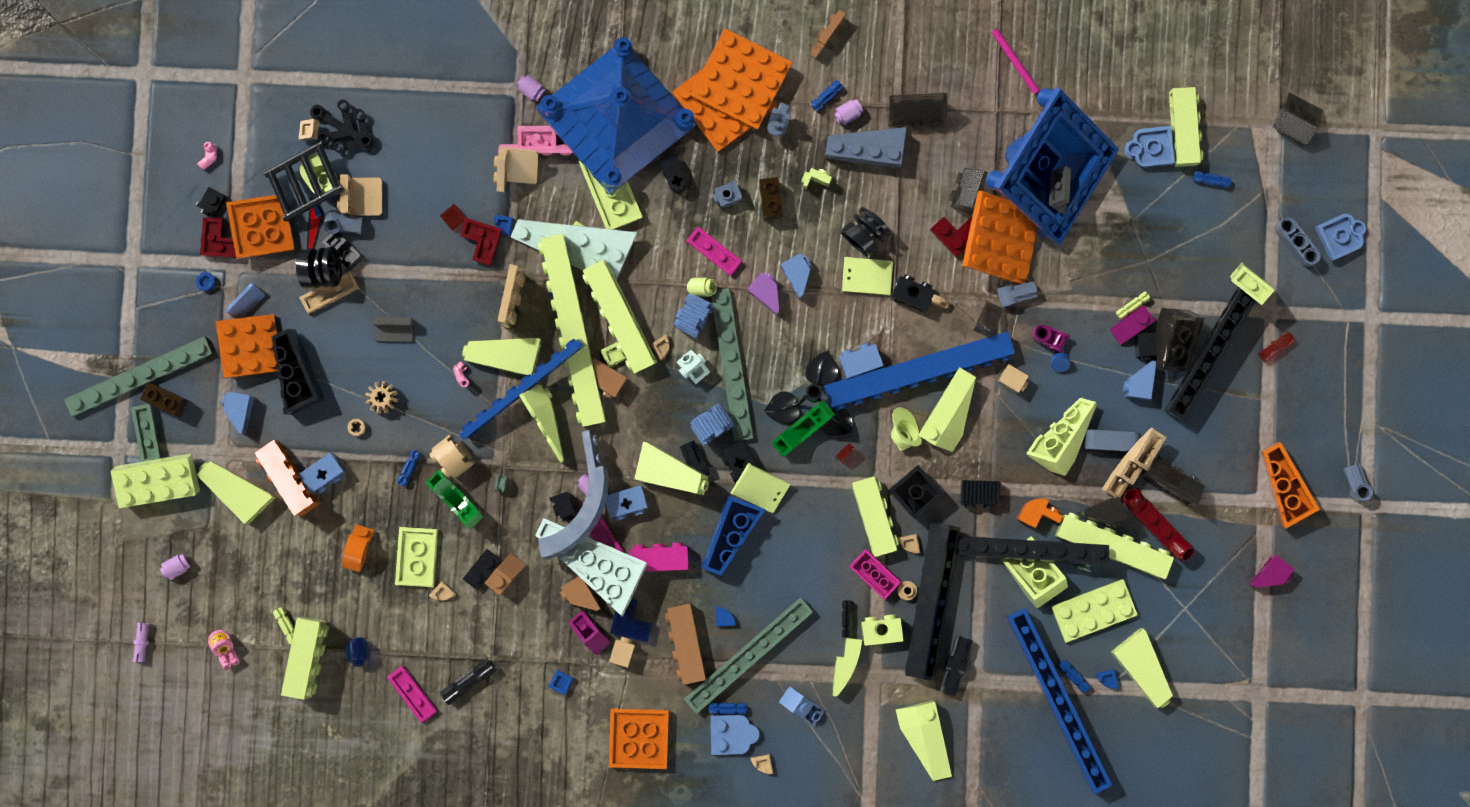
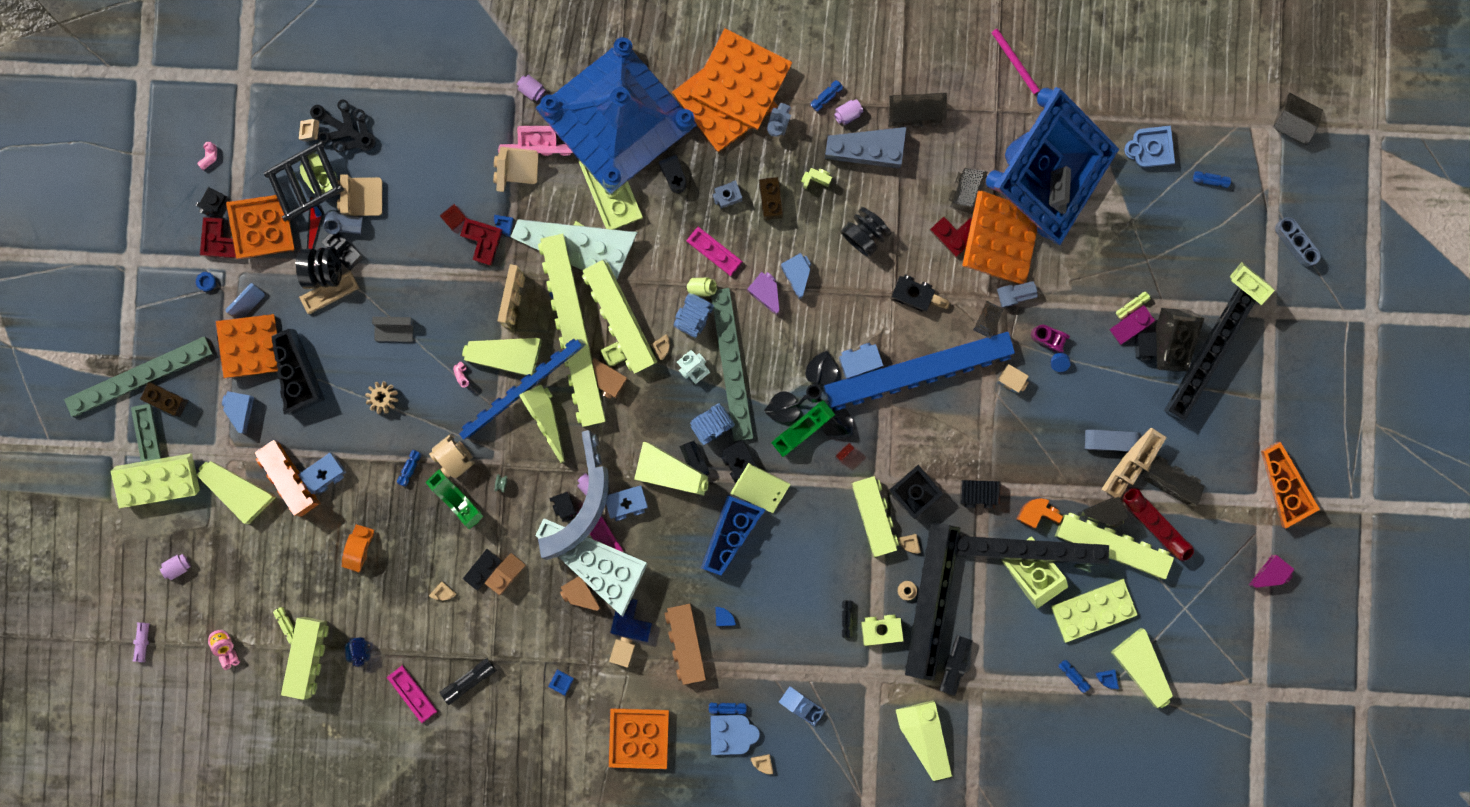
tan bush [347,419,366,437] -> none
yellowish green tile [395,527,439,587] -> none
magenta slope [568,610,610,656] -> none
dark pink brick [629,543,689,572] -> none
sand green plate [684,597,813,714] -> none
medium nougat plate [810,9,846,59] -> none
yellowish green slope [832,638,862,696] -> none
yellowish green container [842,257,893,296] -> none
dark pink piece [849,549,901,600] -> none
yellowish green piece [891,407,922,451] -> none
yellowish green wedge [919,367,976,452] -> none
blue brick [1005,608,1112,794] -> none
yellowish green wedge [1026,398,1097,476] -> none
medium blue slope [1123,361,1156,401] -> none
yellowish green brick [1169,87,1203,167] -> none
clear red axle [1258,332,1295,363] -> none
medium blue plate [1315,214,1366,261] -> none
sand blue piece [1343,463,1373,502] -> none

